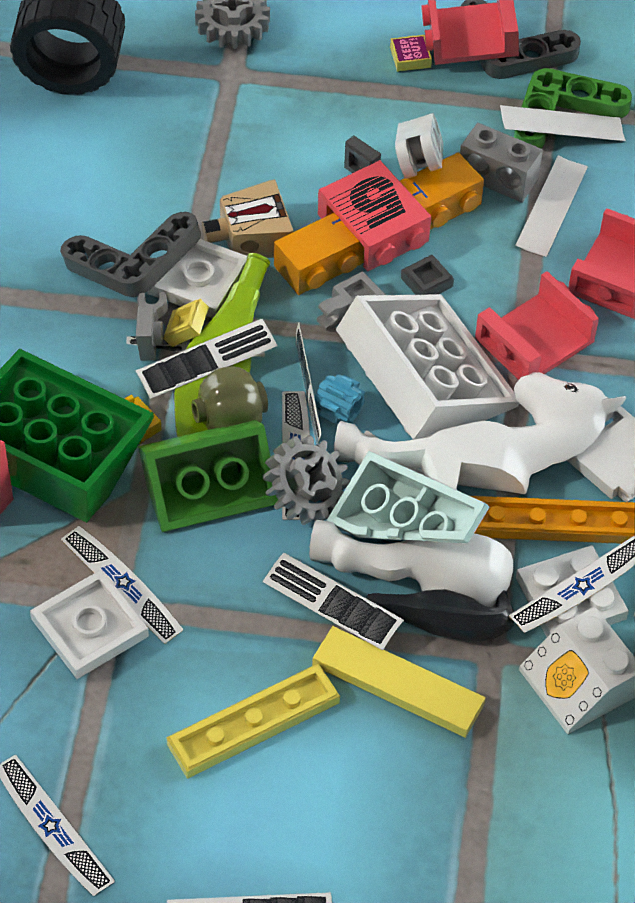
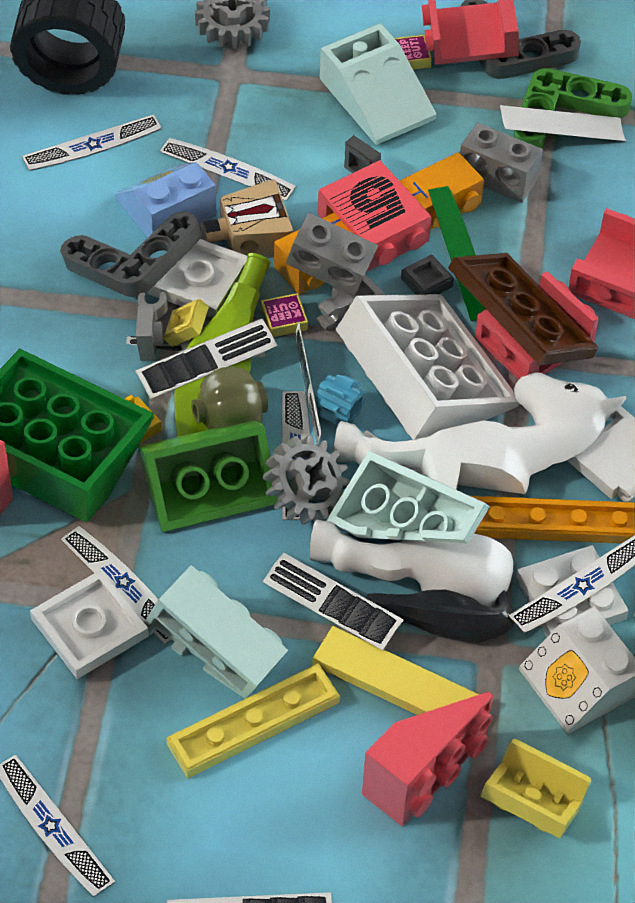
white piece [395,113,443,179] -> none
white sticker [515,155,588,257] -> none
none -> white sticker [22,115,162,170]
none -> light blue slope [115,162,217,238]
none -> light aqua wedge [144,565,288,699]
none -> white sticker [160,138,296,200]
none -> tile [261,293,308,337]
none -> light grey brick [285,212,378,296]
none -> light aqua slope [320,23,437,145]
none -> coral slope [362,692,494,827]
none -> green sticker [428,186,486,321]
none -> reddish brown tile [448,253,598,365]
none -> light yellow bracket [480,739,591,839]

